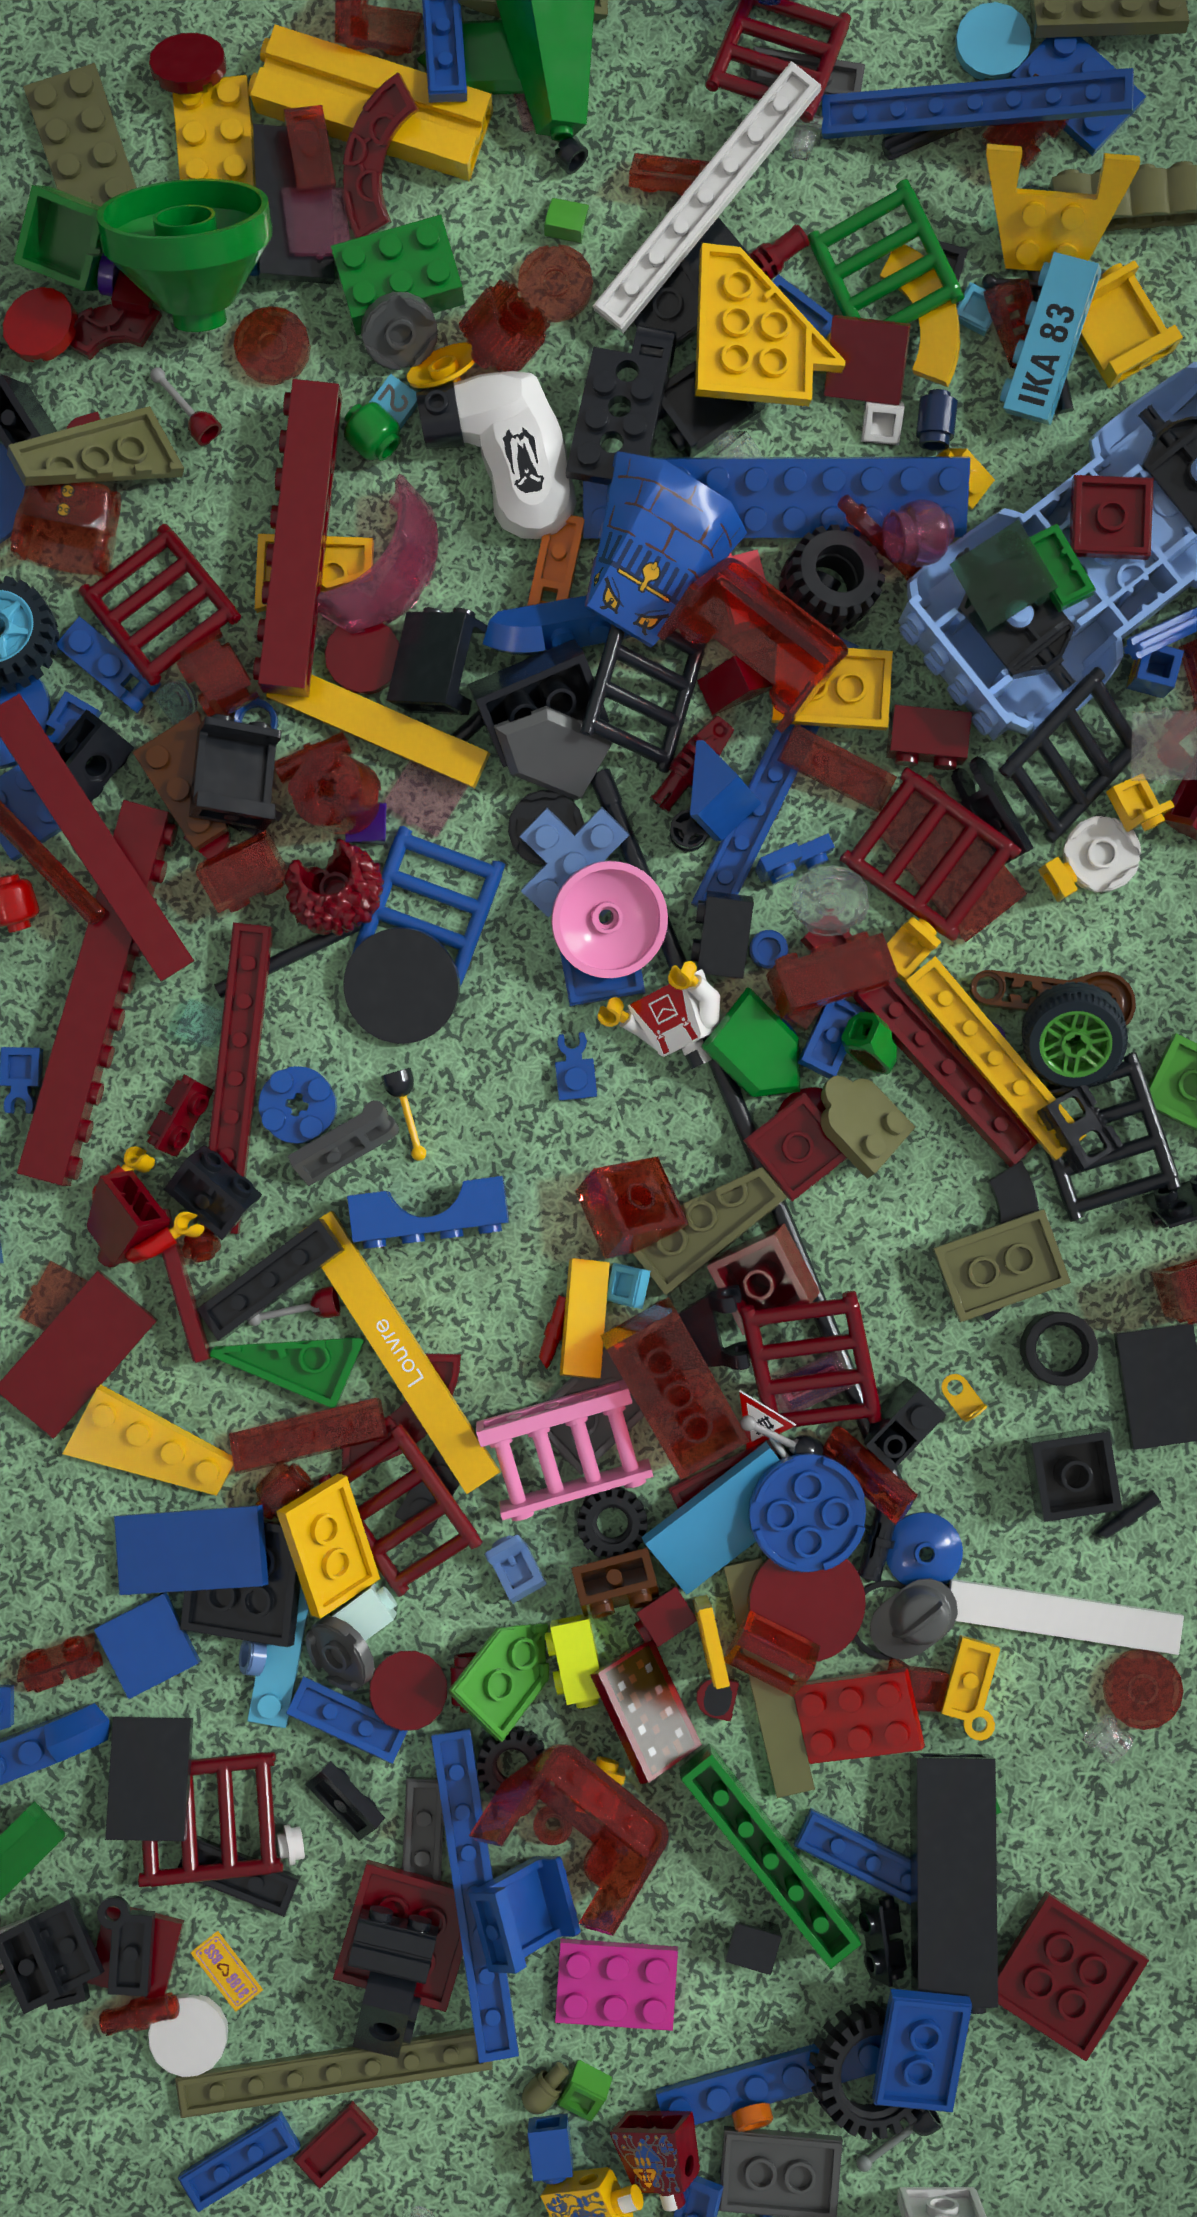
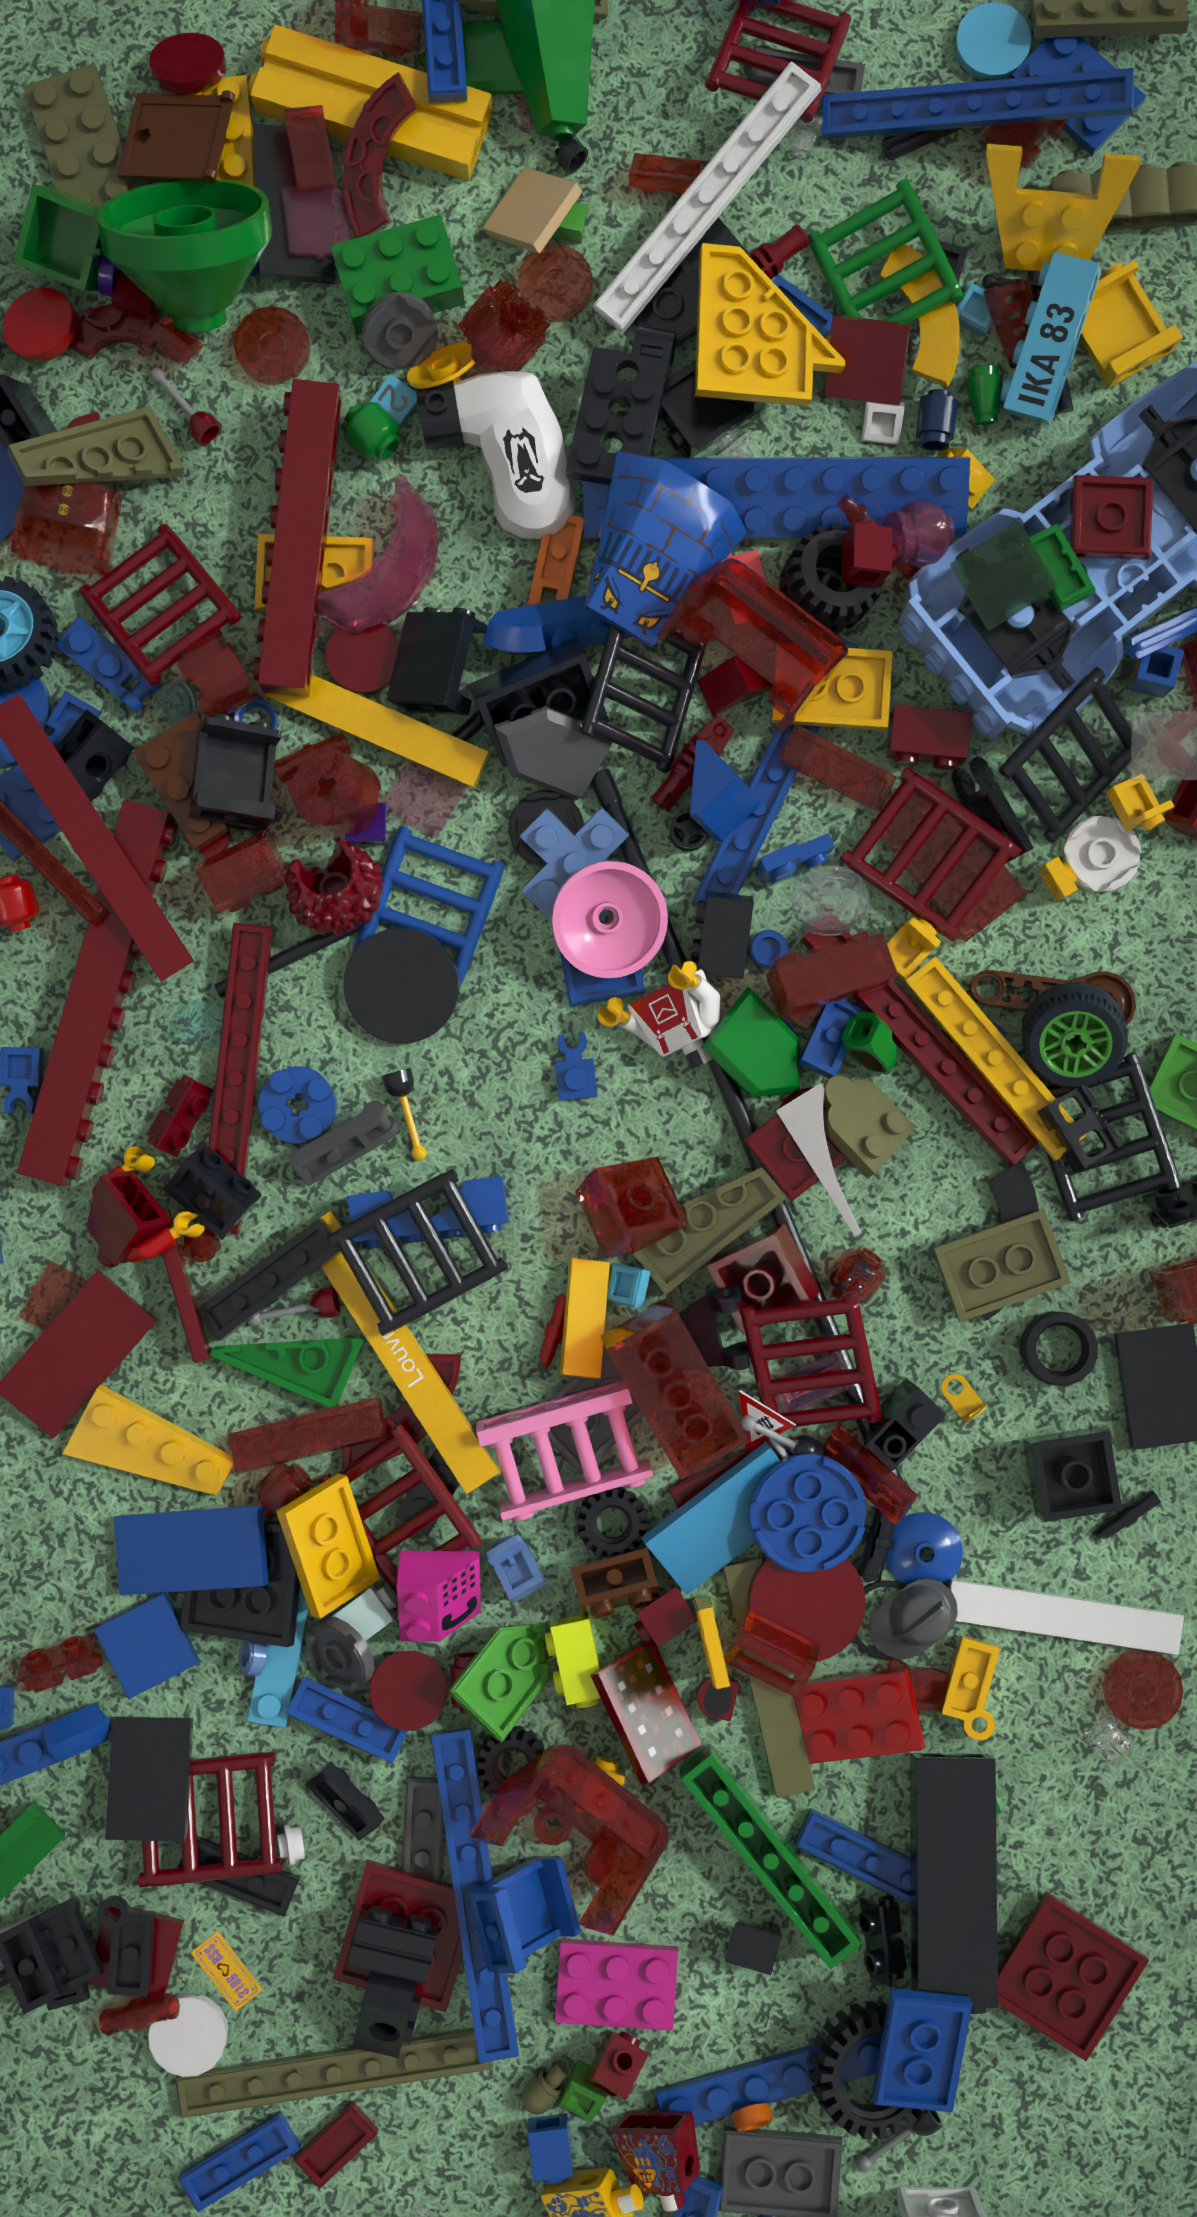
none -> reddish brown container [118,90,235,184]
none -> clear red bracket [137,316,204,364]
none -> black bar [327,1168,508,1336]
none -> dark pink slope [397,1551,481,1642]
none -> tan tile [482,167,582,254]
none -> dark red brick [584,2031,648,2102]
none -> white sticker [776,1083,862,1237]
none -> clear red head [828,1246,886,1304]
none -> dark red brick [841,521,897,588]
none -> green cone [965,365,1003,425]

